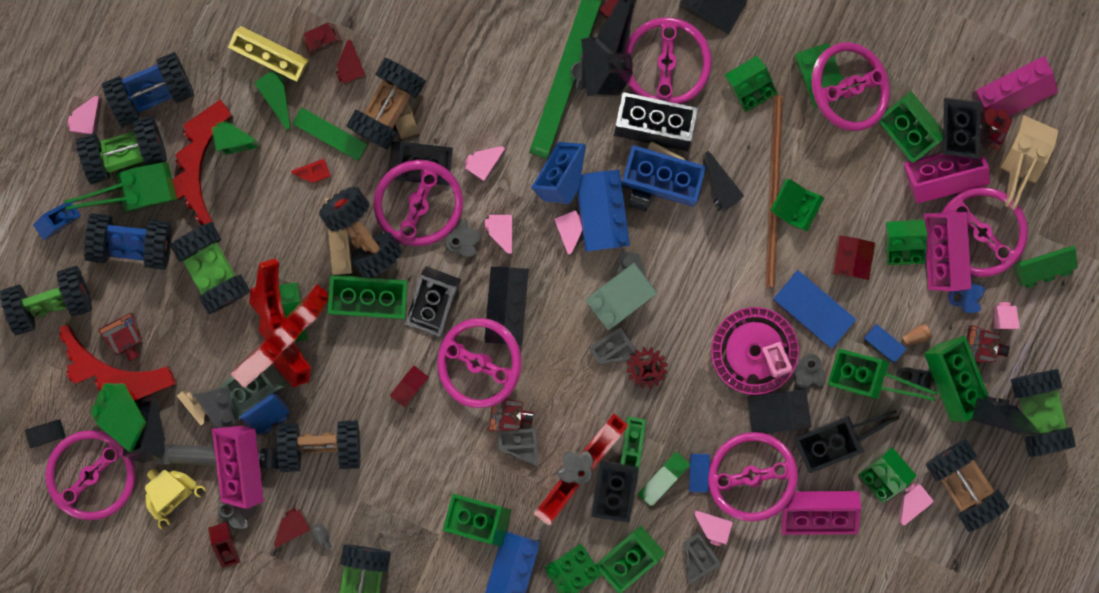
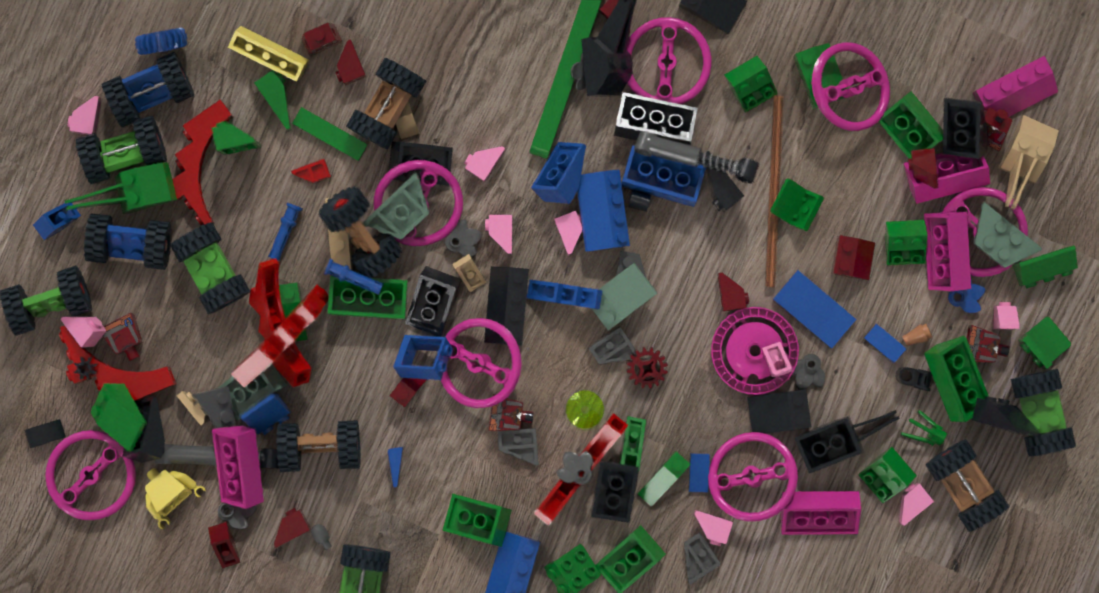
green slope [827,348,938,402] -> none
none -> bright pink slope [60,316,106,348]
none -> black gear [74,357,98,380]
none -> blue gear [135,28,187,55]
none -> blue pin [268,202,303,261]
none -> blue pin [324,259,383,295]
none -> sand green wing [362,172,430,239]
none -> blue slope [388,447,403,487]
none -> blue window [393,335,452,380]
none -> tan slope [452,254,486,292]
none -> blue slope [527,280,603,309]
none -> clear neon green dish [566,390,604,429]
none -> piece [634,131,760,184]
none -> dark red slope [717,272,749,311]
none -> green plant [901,410,947,446]
none -> dark red slope [908,148,938,189]
none -> sand green wing [973,202,1042,268]
none -> green bracket [1018,317,1071,369]

